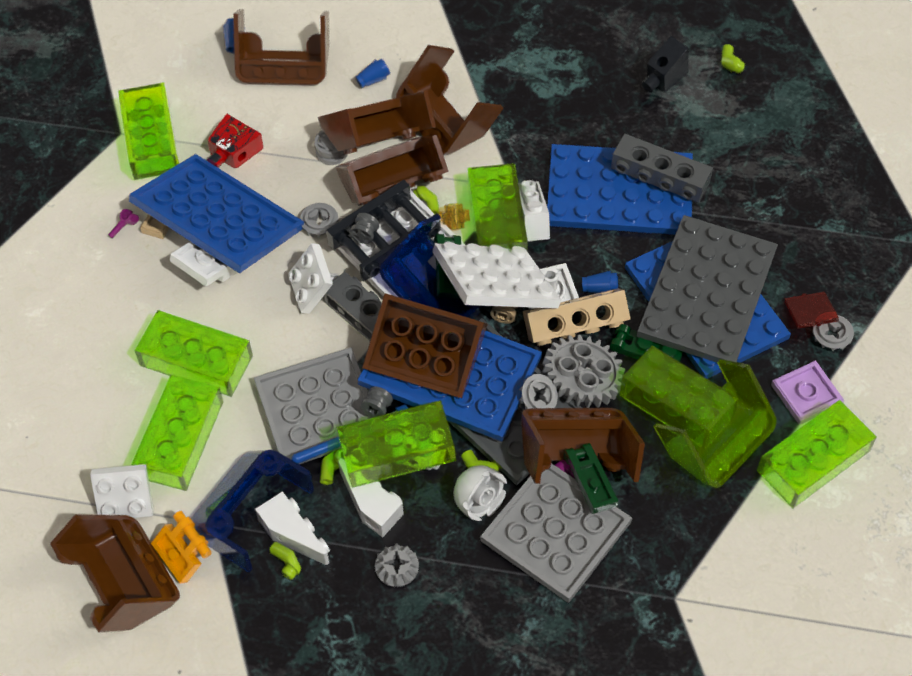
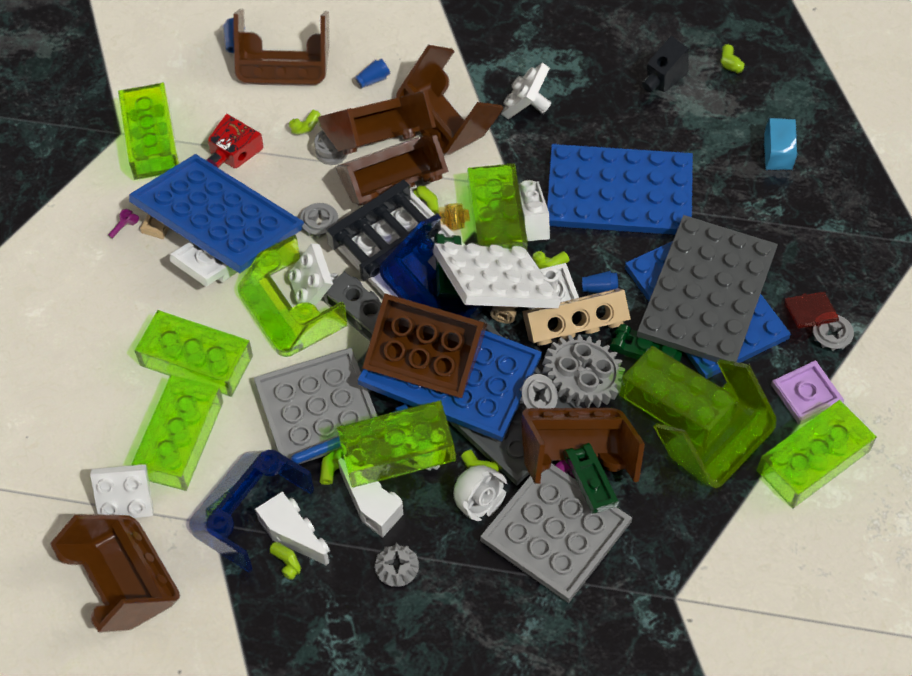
light orange plate [151,511,212,584] -> none
dark grey wheel [349,213,380,244] -> none
dark grey wheel [361,386,393,419] -> none
dark grey brick [611,134,713,203] -> none
none -> clear neon green windscreen [237,235,347,357]
none -> lime arm [289,110,321,135]
none -> white plate [501,63,551,119]
none -> lime arm [532,251,570,269]
none -> dark azure piece [764,118,797,170]

